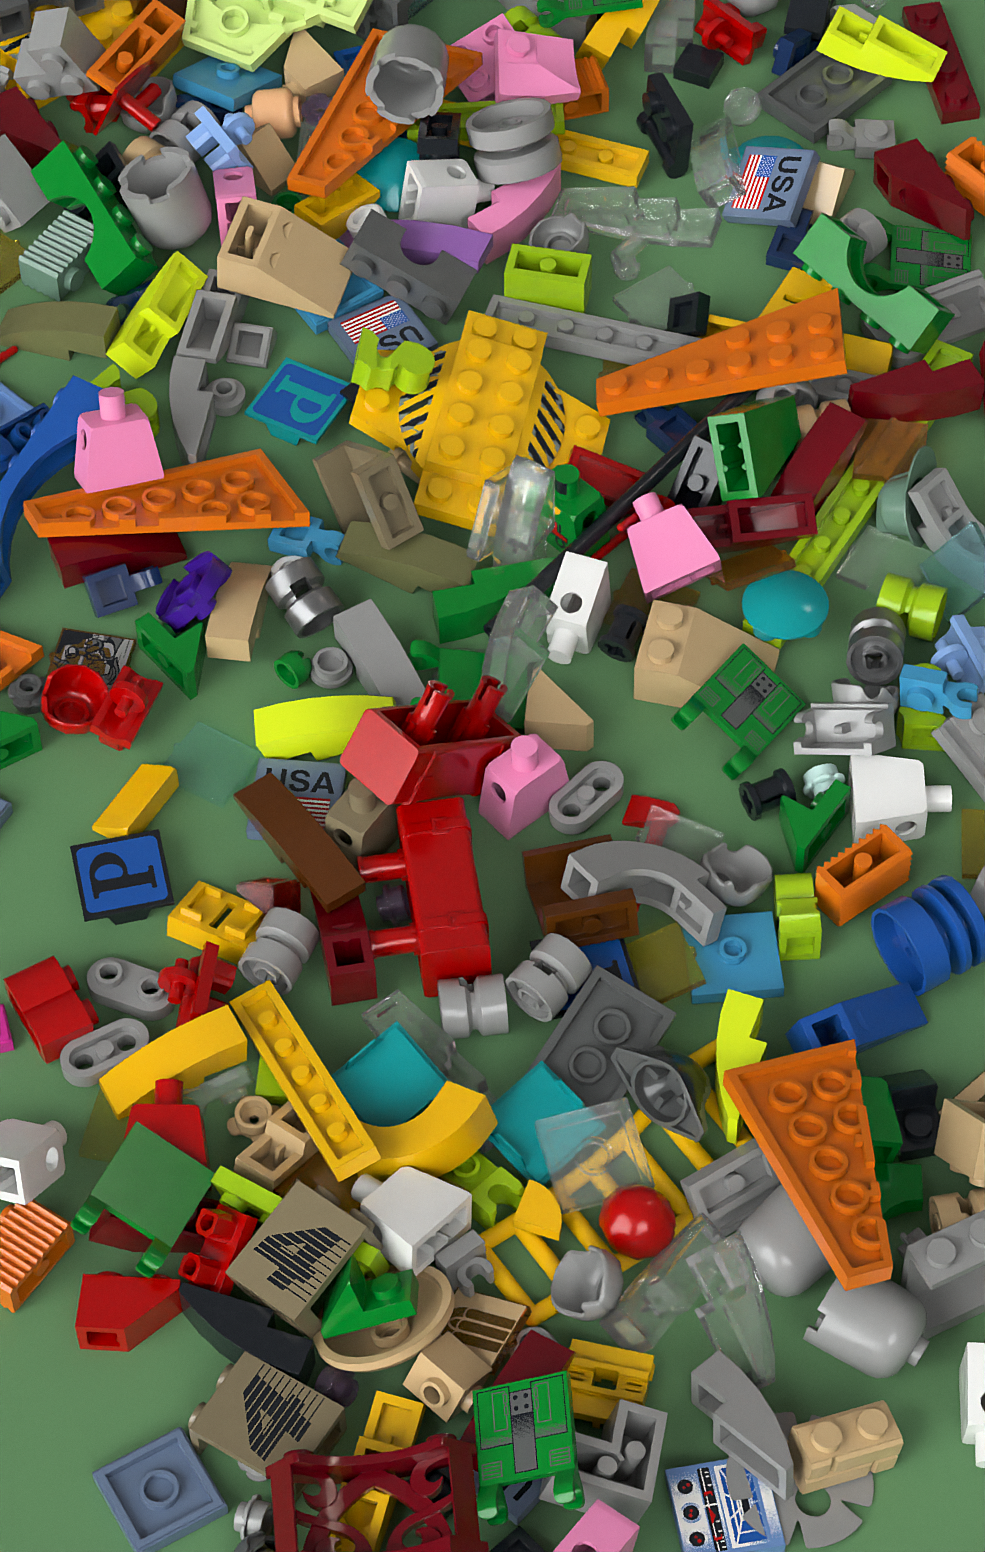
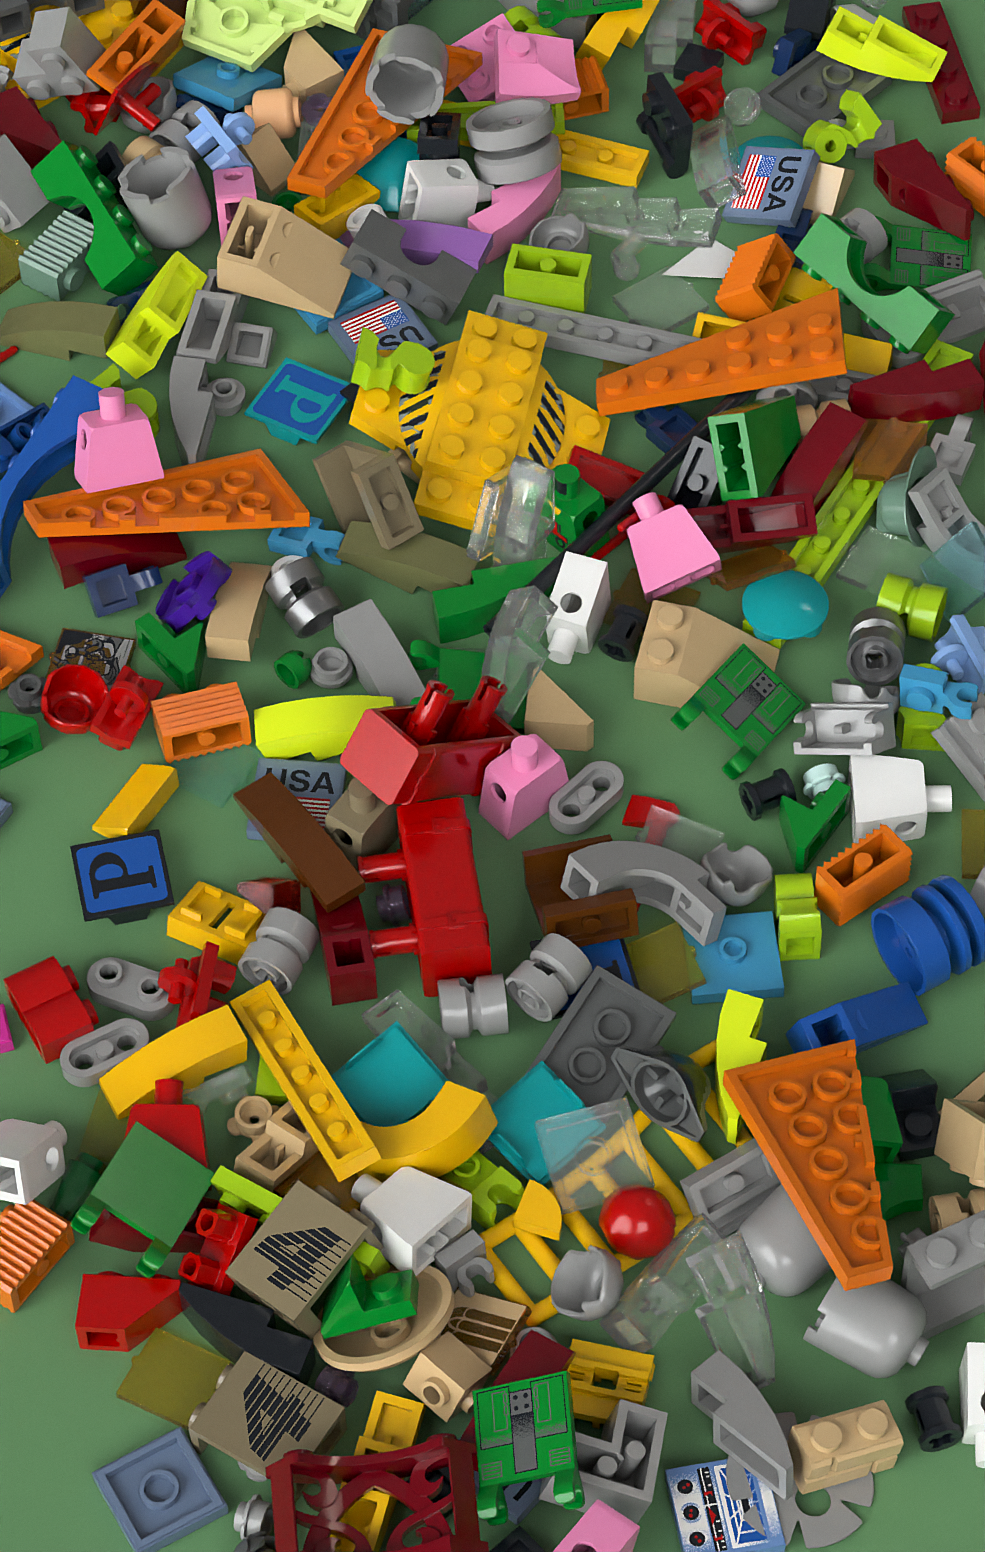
black tile [667,291,711,337] -> none
none -> dark green cone [49,1152,107,1222]
none -> clear yellow piece [116,1327,231,1431]
none -> orange brick [150,681,252,764]
none -> white sticker [662,237,735,279]
none -> red hips [673,66,729,123]
none -> orange brick [715,233,796,322]
none -> lime leg [803,89,882,164]
none -> black bush [905,1385,963,1452]
none -> light grey plate [930,414,976,486]

